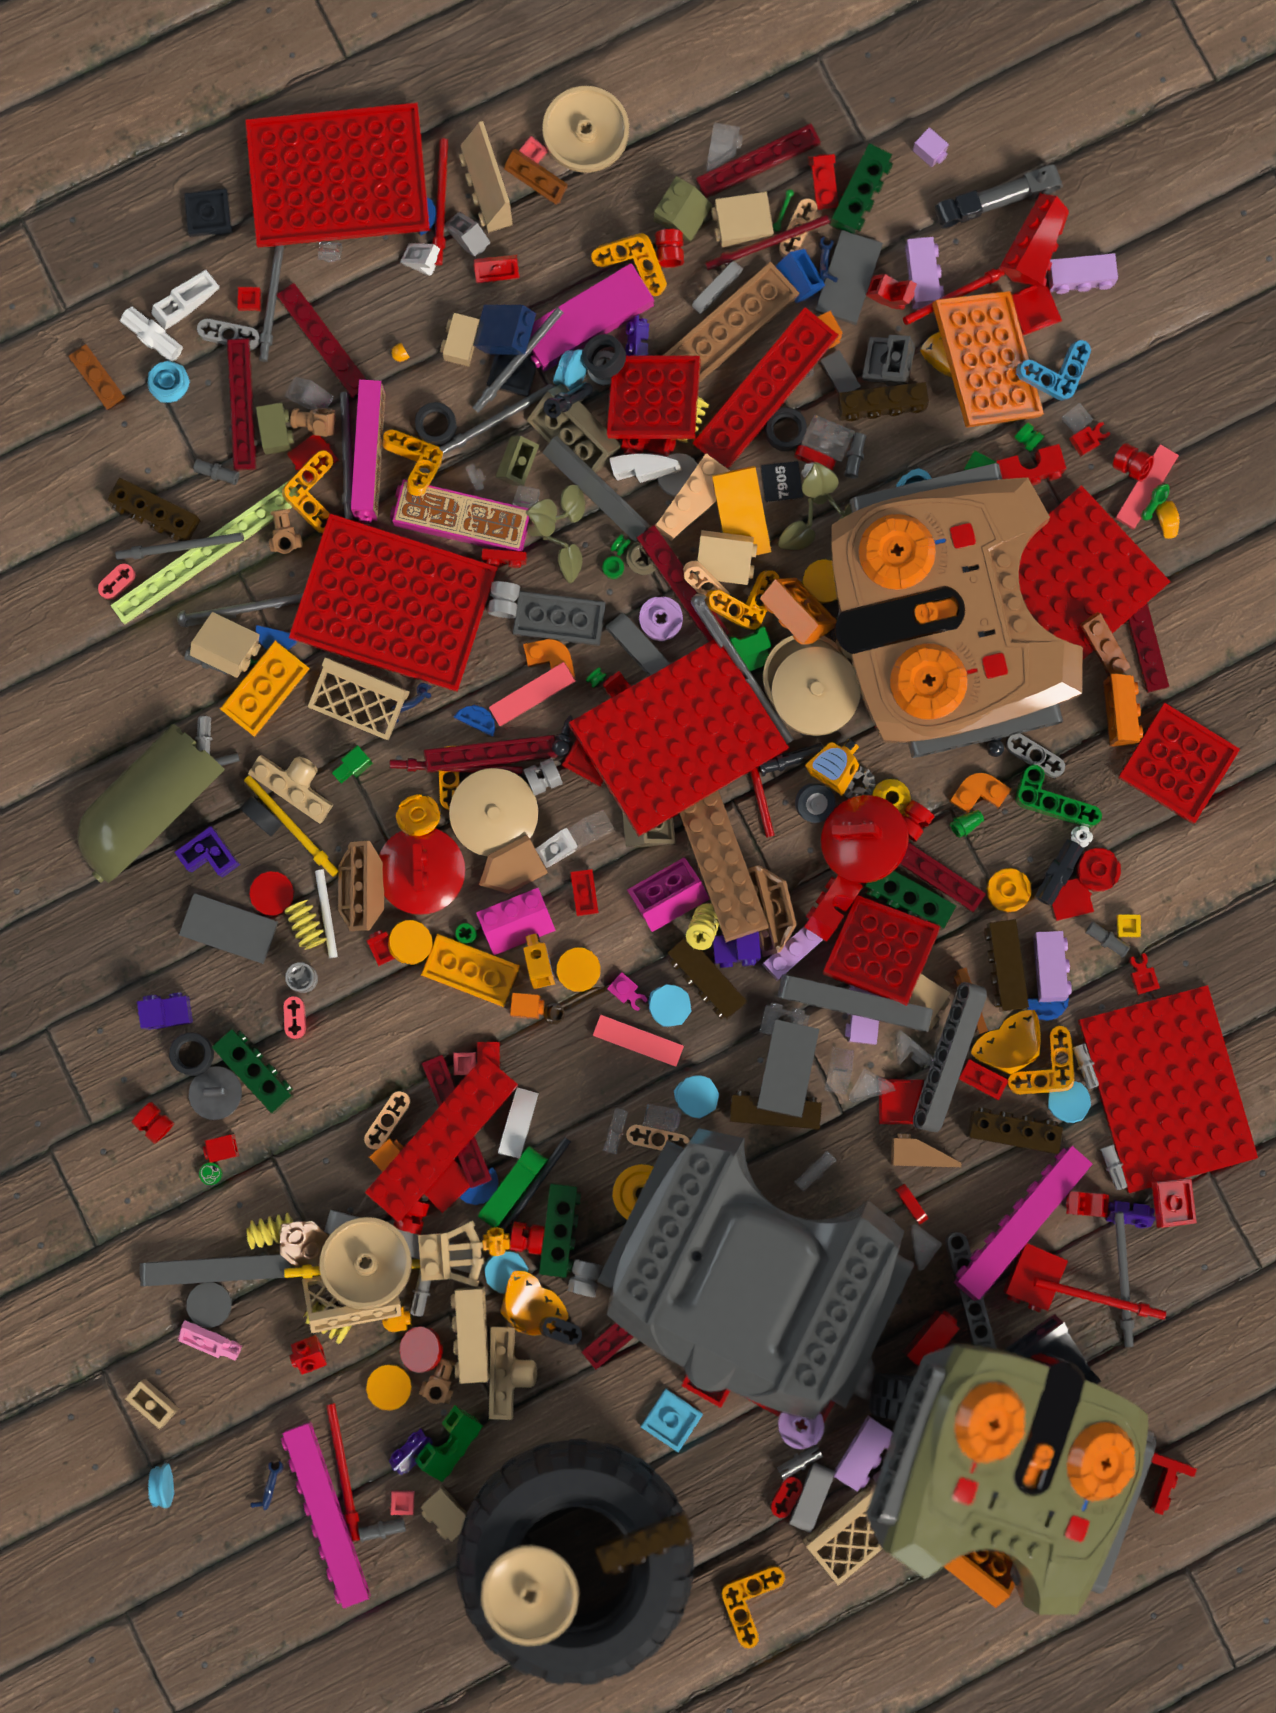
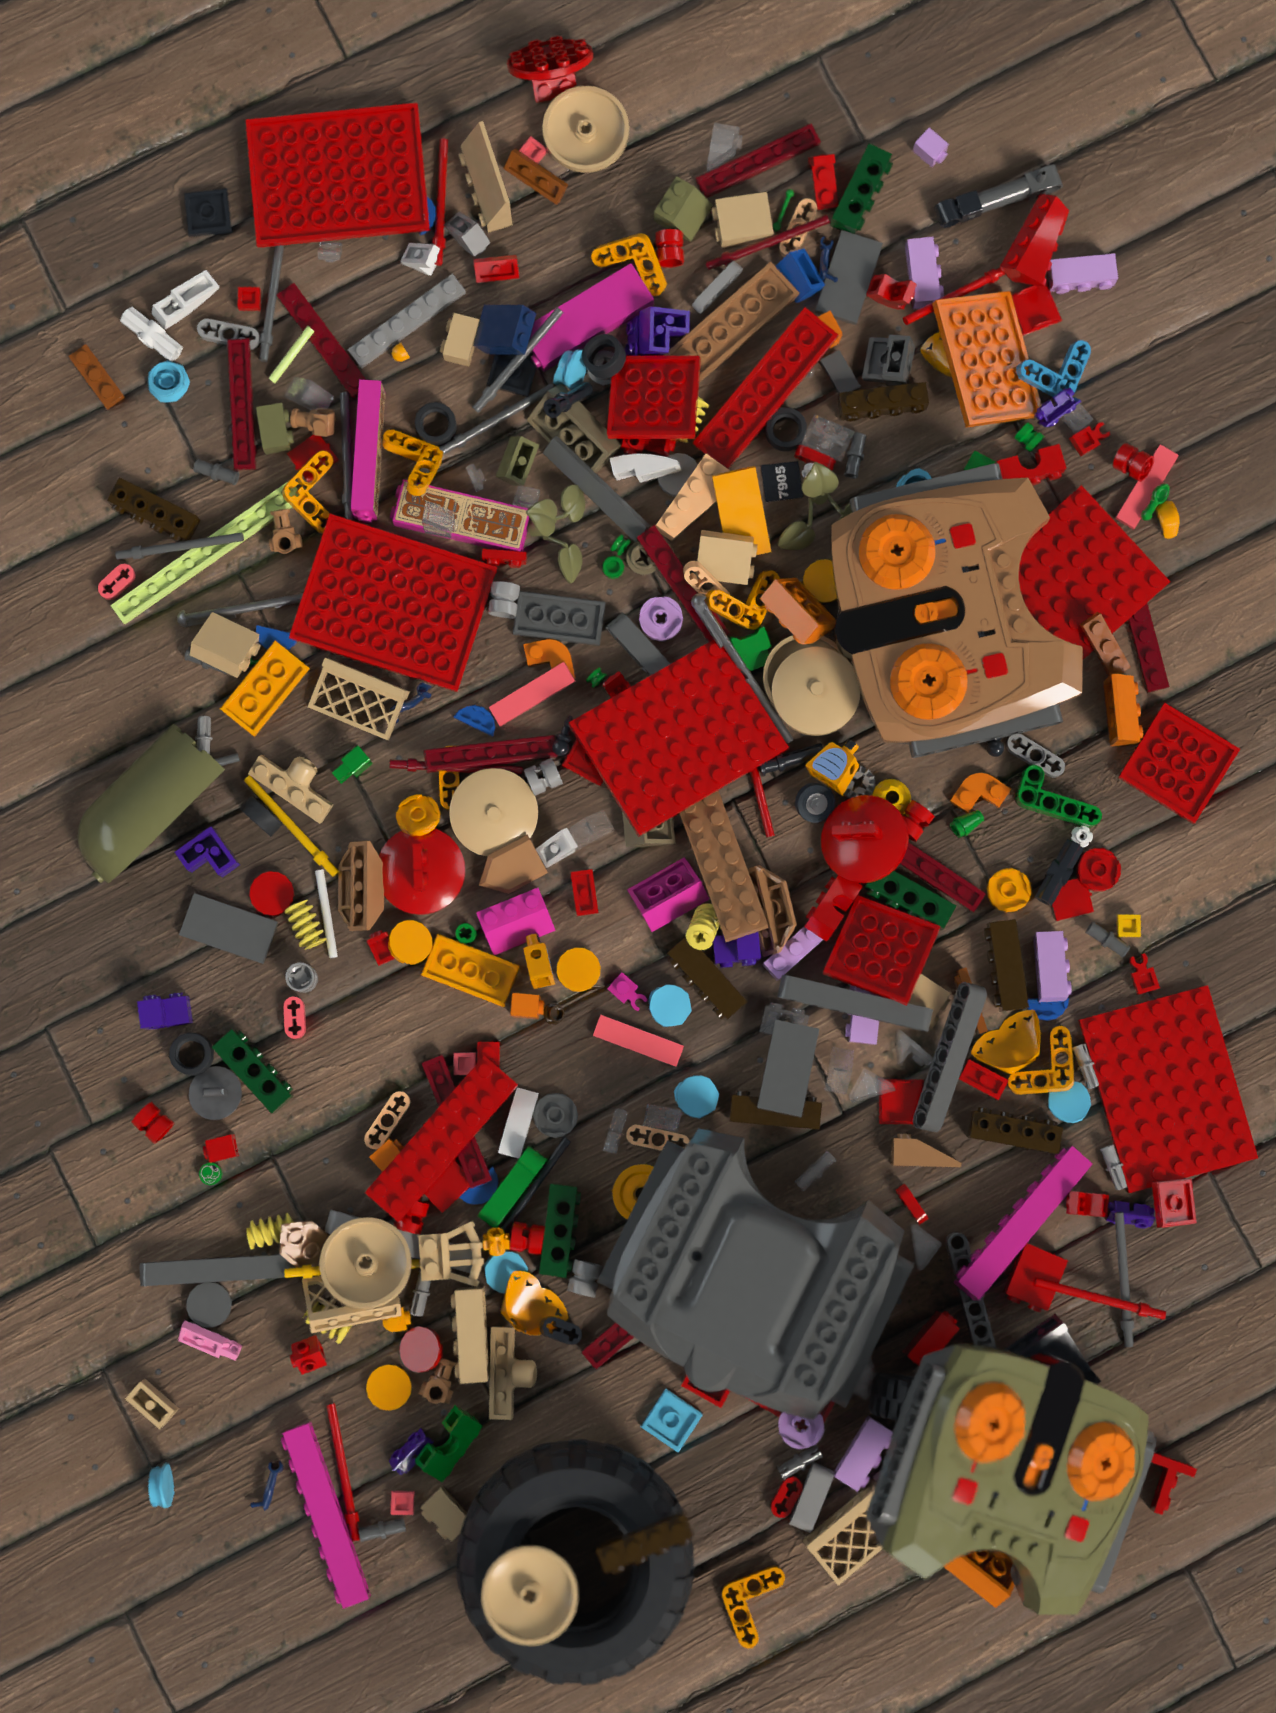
none -> yellowish green bar [269,326,314,383]
none -> light grey plate [348,274,466,369]
none -> clear slope [422,501,458,538]
none -> red bracket [507,36,593,103]
none -> dark grey tile [533,1093,578,1138]
none -> dark purple brick [638,306,690,356]
none -> dark purple hinge [1034,387,1081,428]

